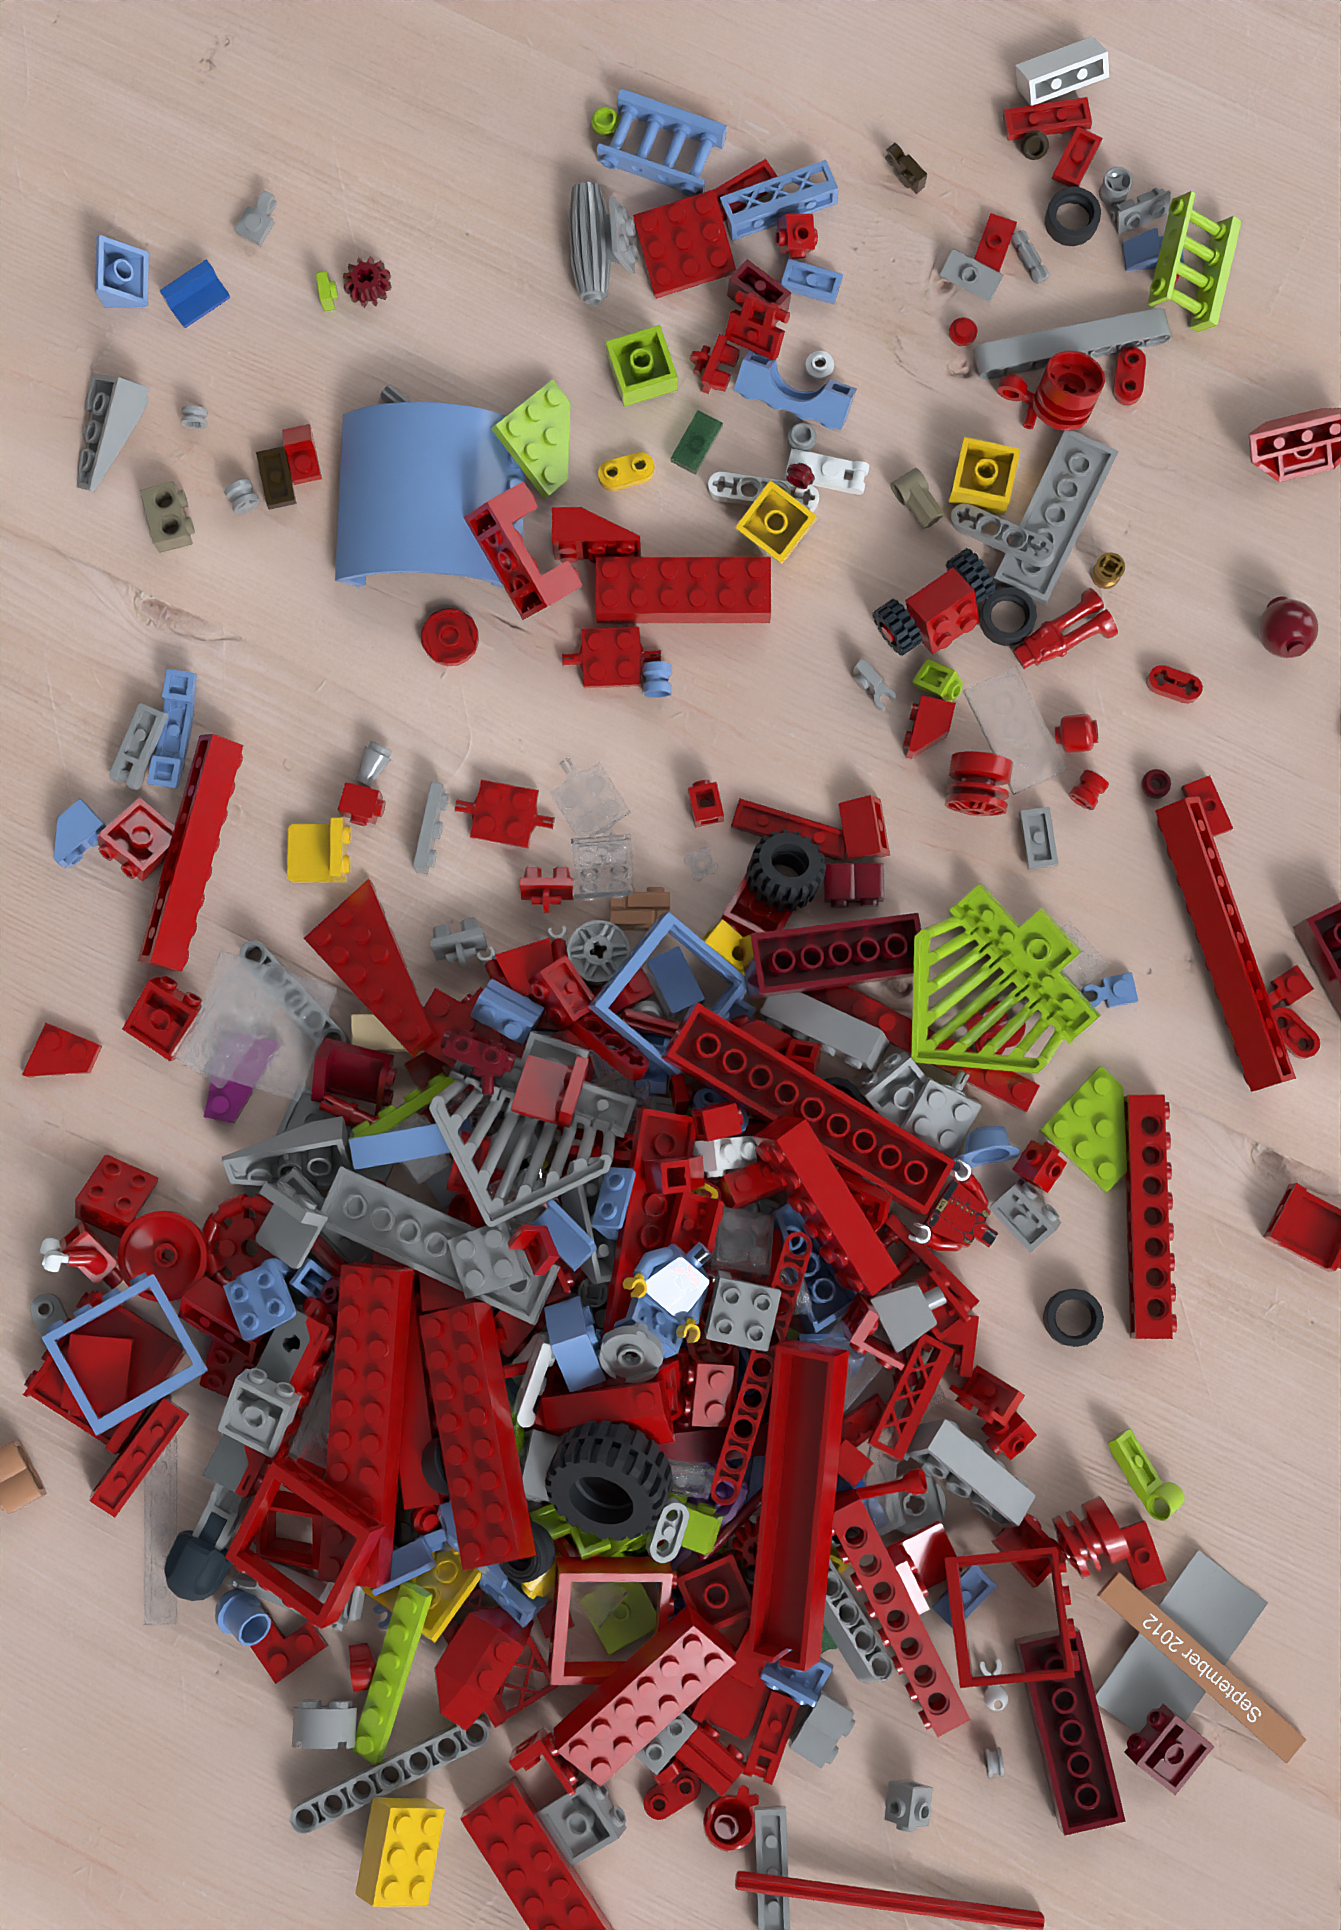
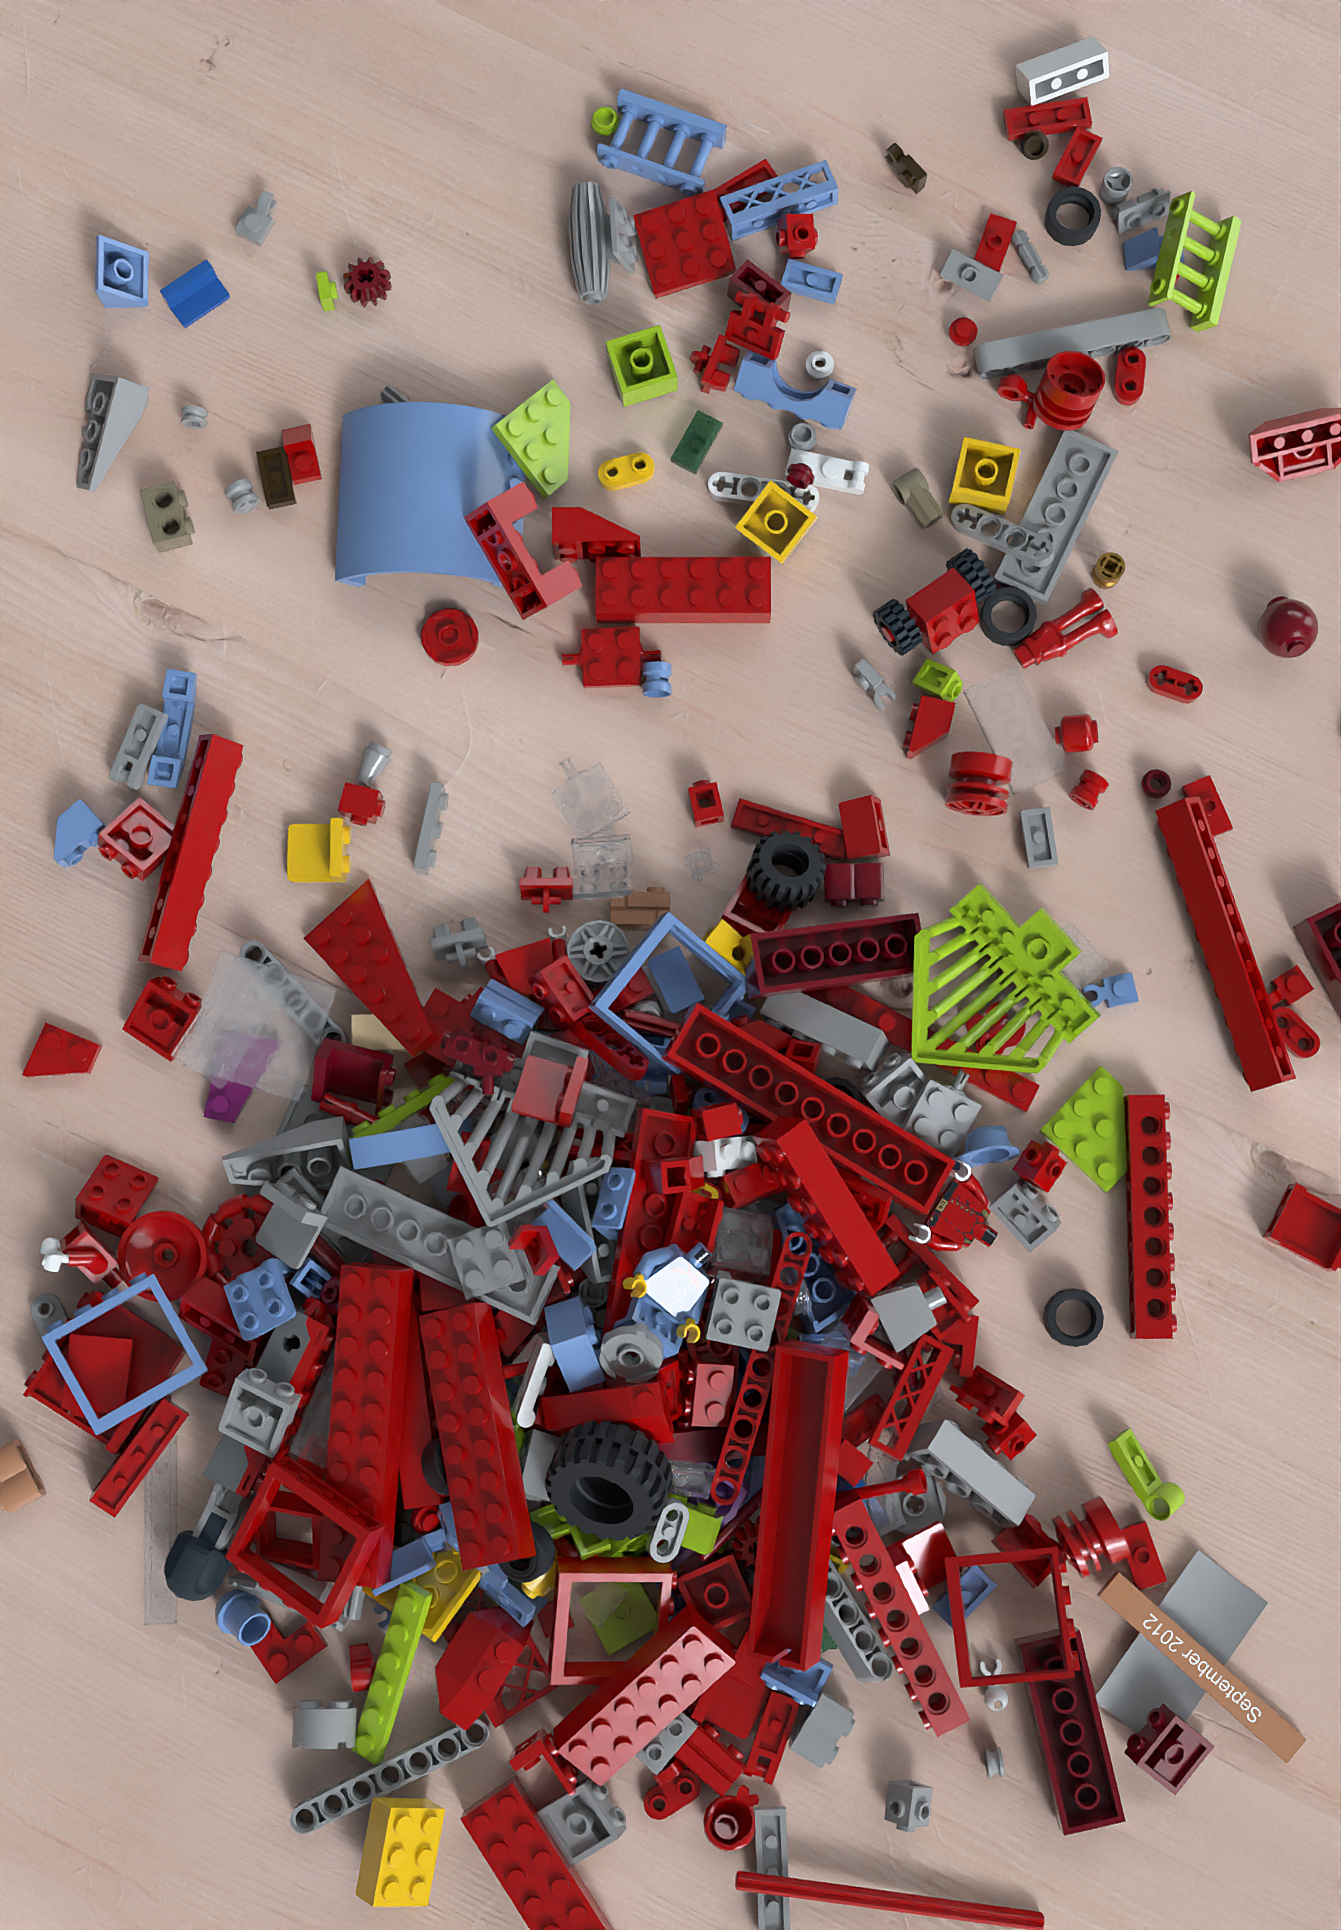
red plate [455,780,555,849] -> none

